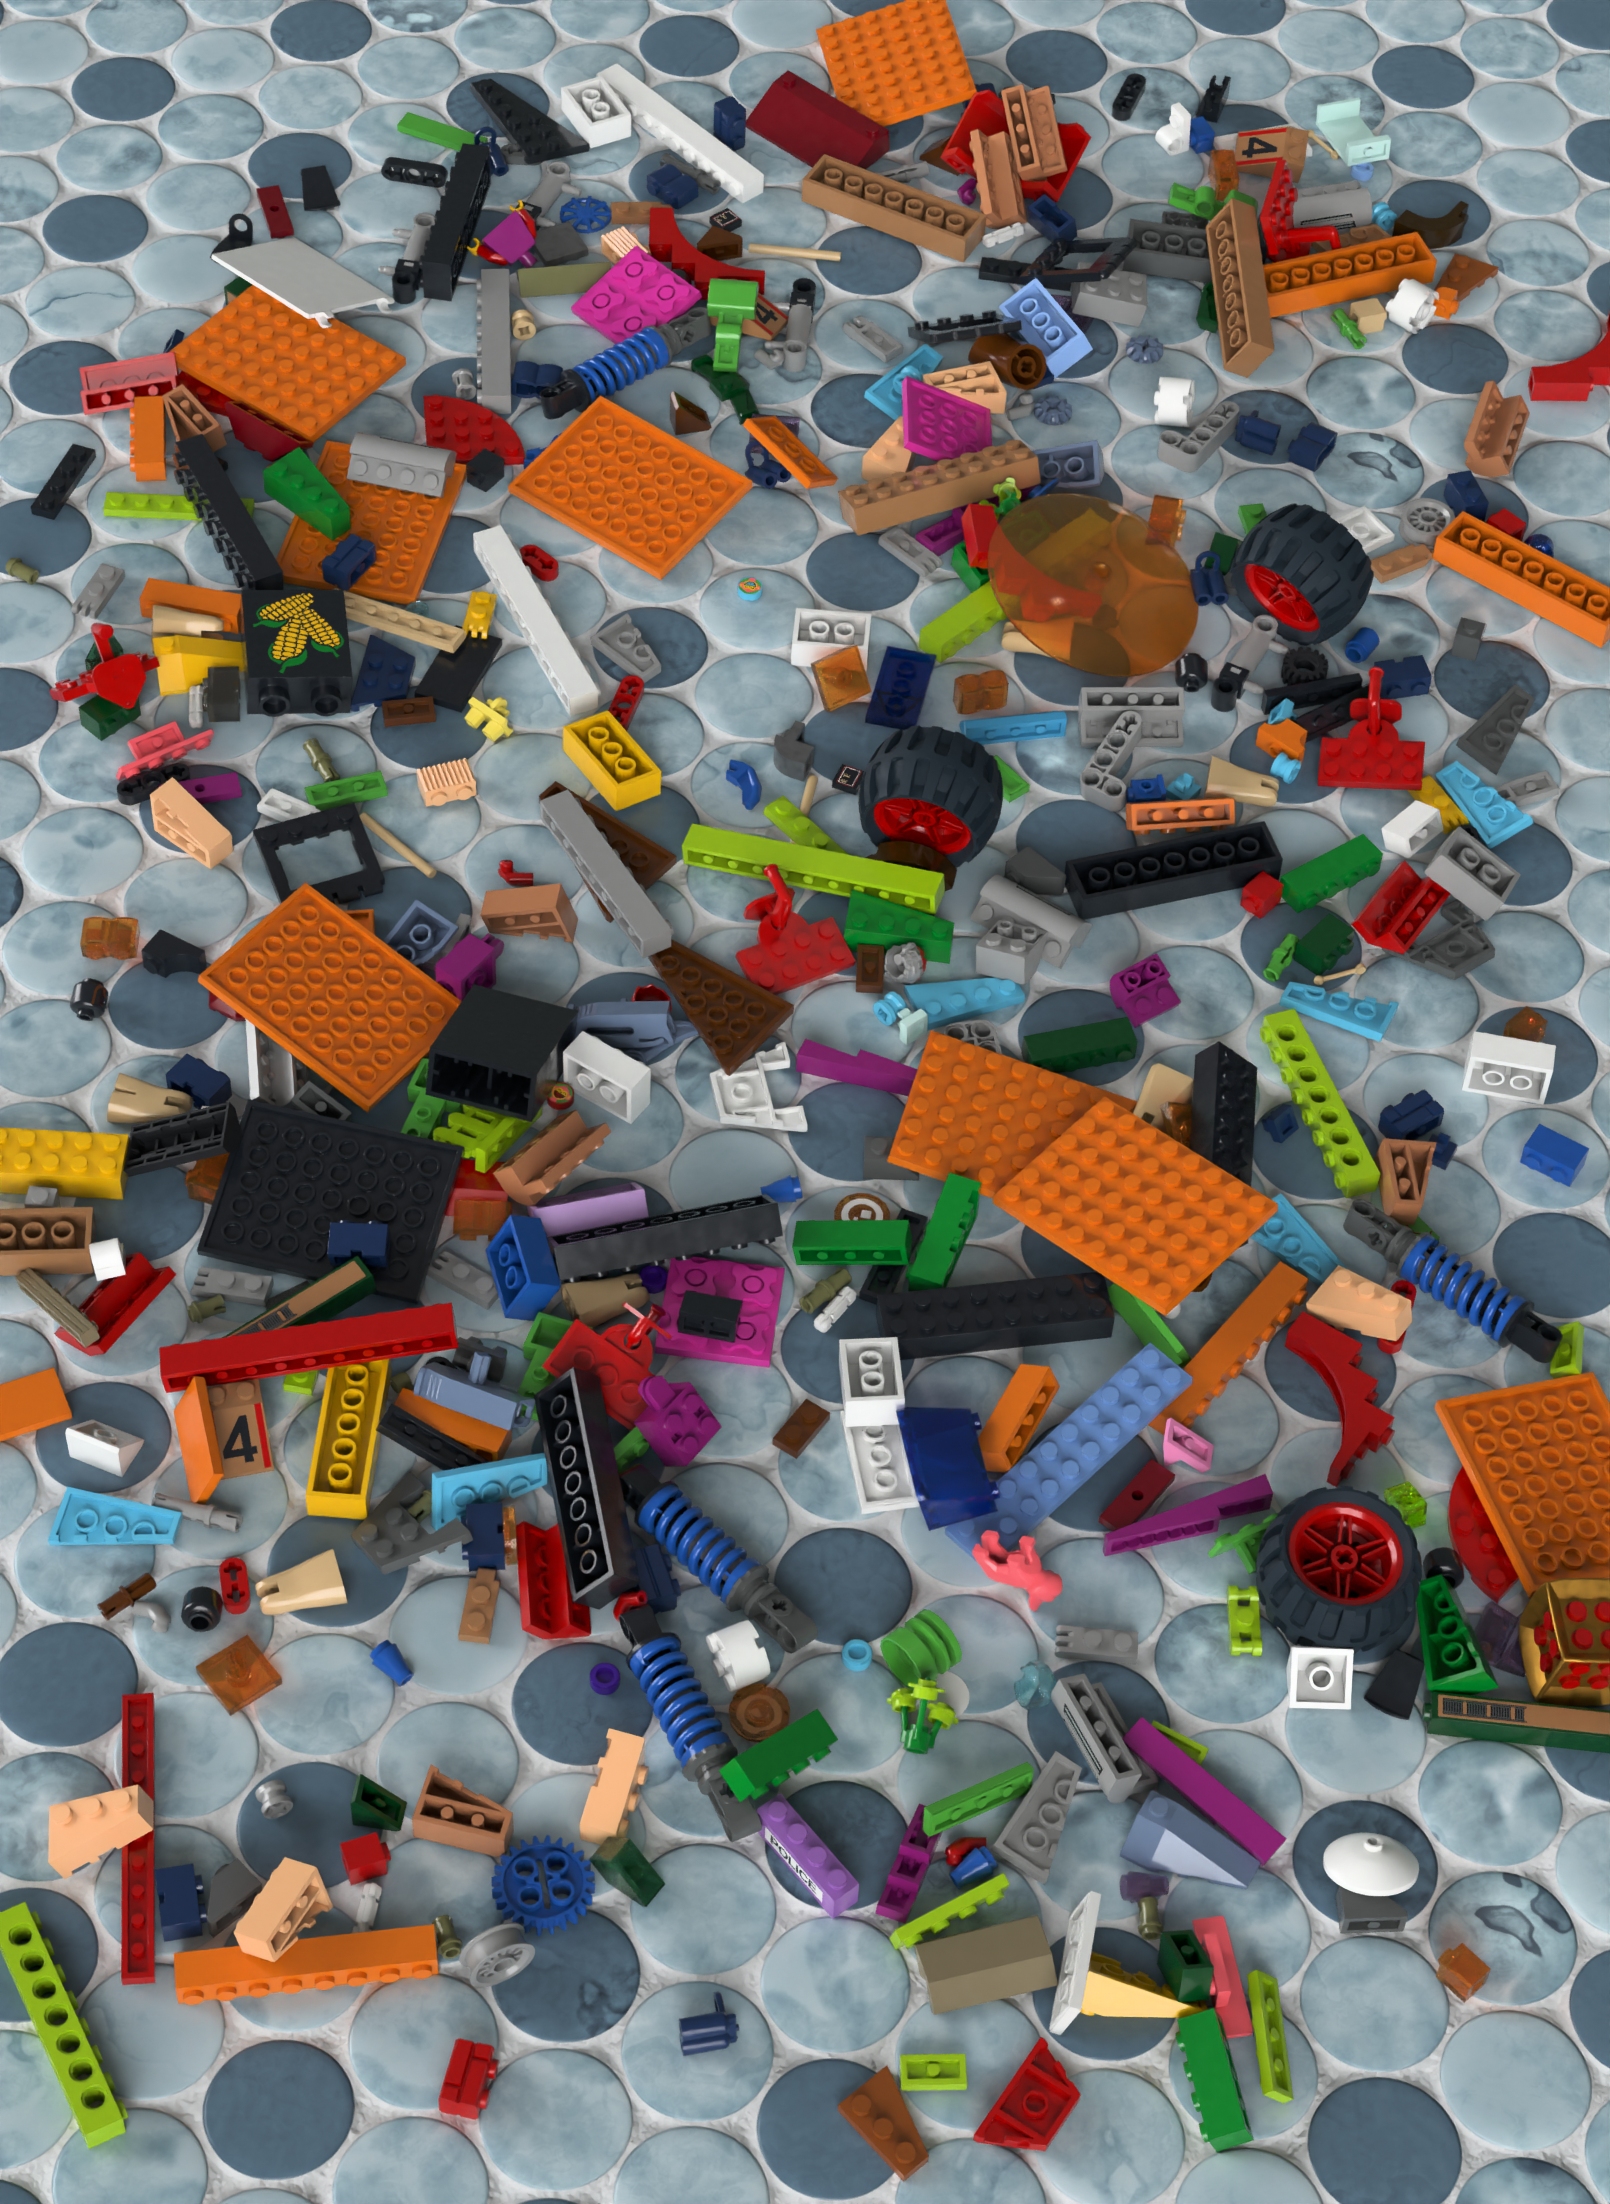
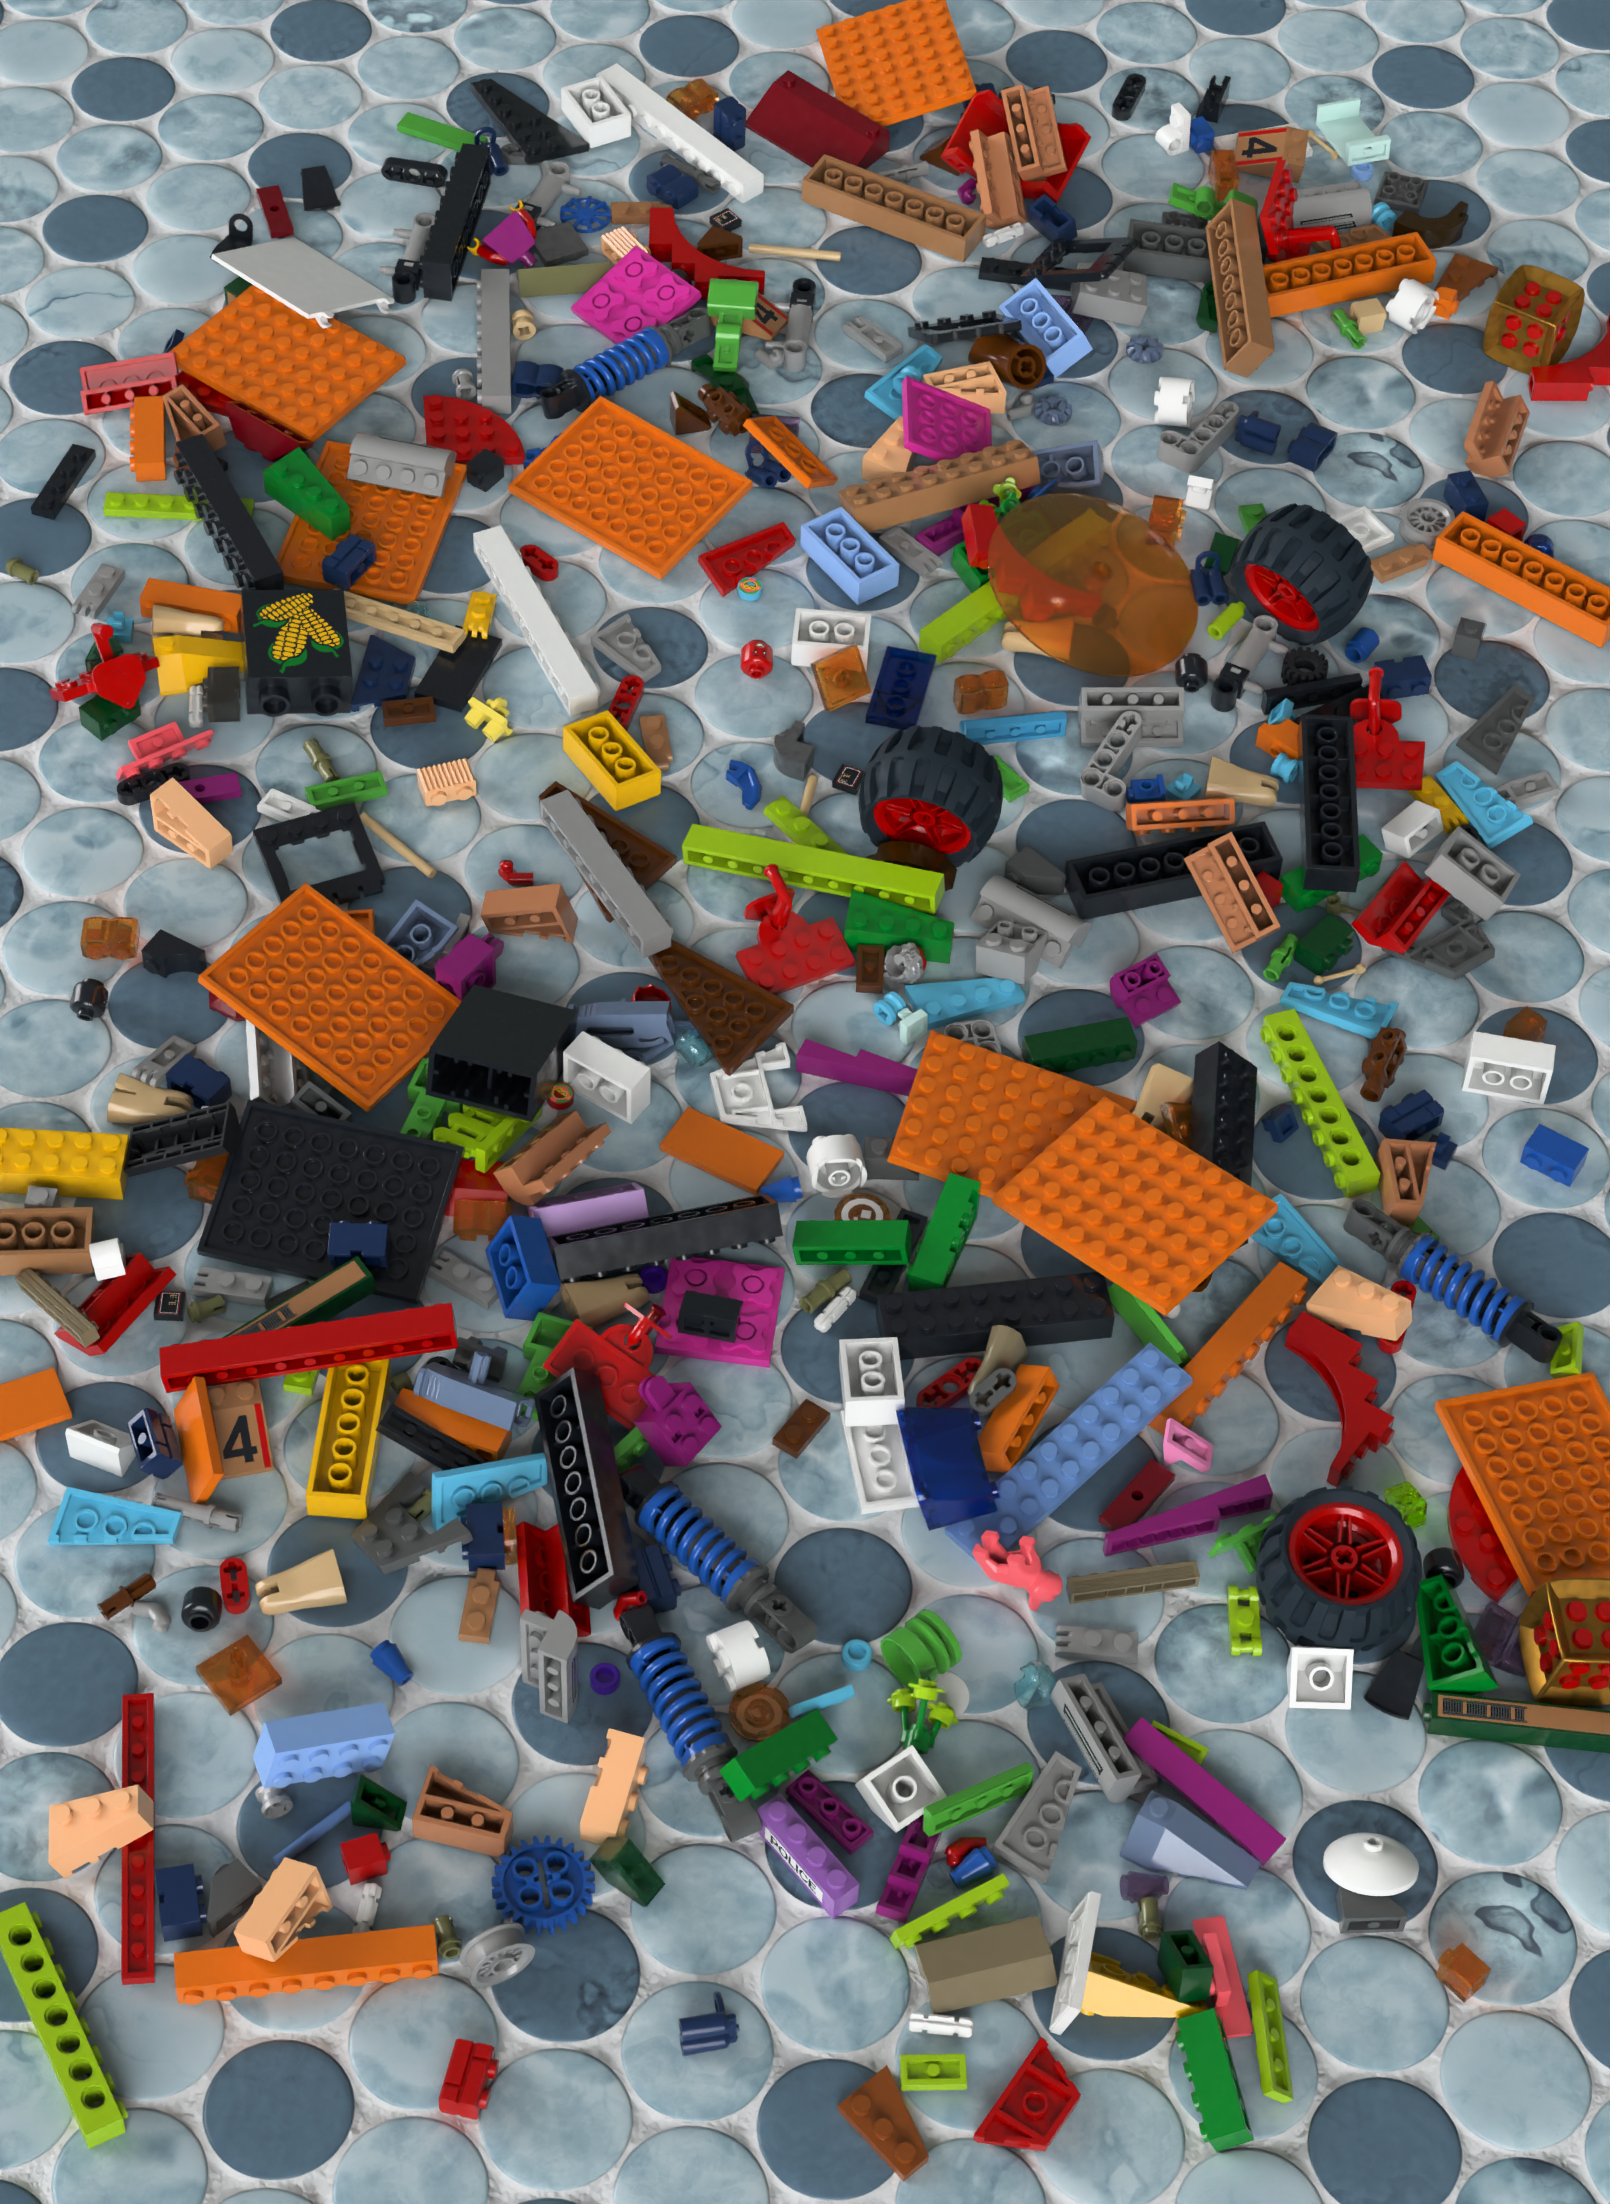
none -> medium azure tile [107,611,134,643]
none -> dark blue brick [127,1408,183,1479]
none -> light grey hinge [131,1035,197,1088]
none -> black tile [153,1291,186,1321]
none -> light blue brick [253,1702,395,1788]
none -> medium blue bar [273,1801,351,1866]
none -> light grey brick [520,1609,579,1724]
none -> medium nougat hinge [639,714,673,771]
none -> orange tile [660,1107,784,1196]
none -> clear orange brick [667,78,718,120]
none -> clear light blue hair [675,1028,714,1067]
none -> reddish brown brick [698,384,752,437]
none -> red wing [698,522,796,598]
none -> red head [740,640,773,679]
none -> magenta tile [785,1769,874,1855]
none -> medium azure tile [787,1684,855,1720]
none -> light blue brick [800,507,900,605]
none -> white brick [806,1134,867,1198]
none -> white slope [855,1745,947,1832]
none -> white axle [909,2012,973,2038]
none -> red beam [916,1357,982,1418]
none -> dark tan piece [968,1325,1029,1407]
none -> dark grey beam [968,1368,1017,1416]
none -> dark tan piece [1066,1561,1200,1604]
none -> nougat brick [1184,832,1281,954]
none -> white slope [1185,475,1215,510]
none -> lime cylinder [1207,601,1246,640]
none -> black brick [1297,714,1360,892]
none -> olive hand [1326,895,1362,916]
none -> reddish brown brick [1360,1027,1407,1102]
none -> flat silver tile [1374,171,1429,215]
none -> pearl gold piece [1483,265,1585,375]

